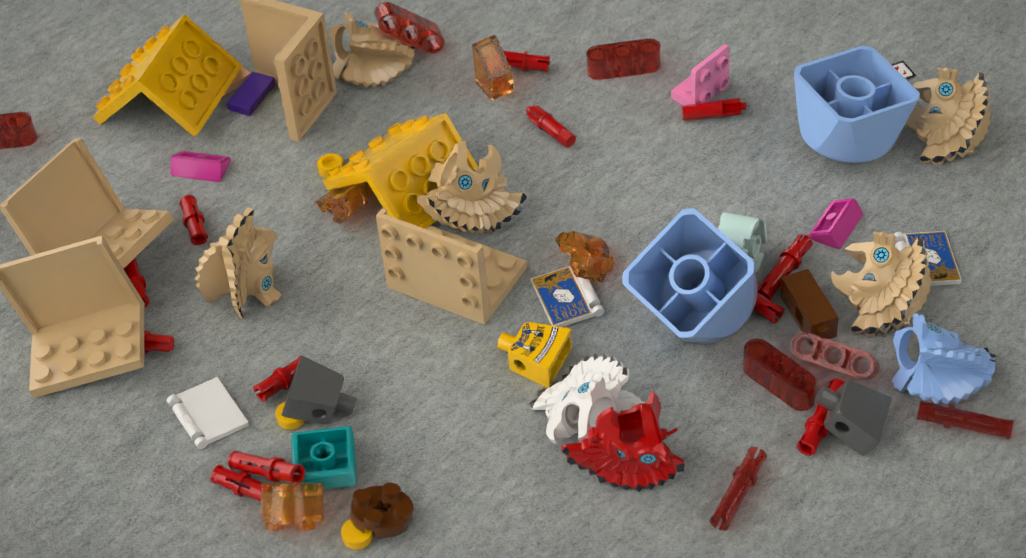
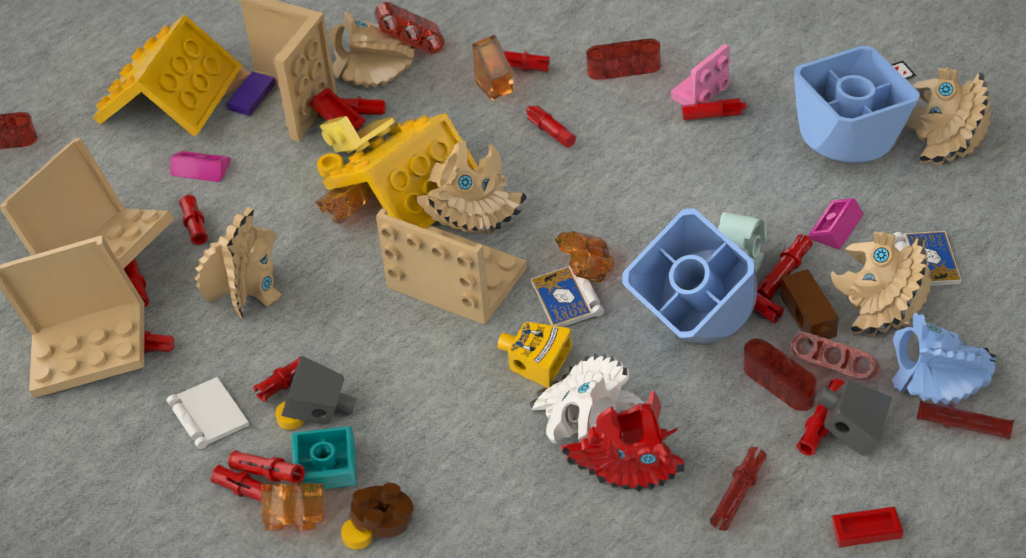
none -> red tile [309,87,366,131]
none -> light yellow bracket [319,116,395,154]
none -> red axle [341,96,386,116]
none -> red tile [831,506,903,548]

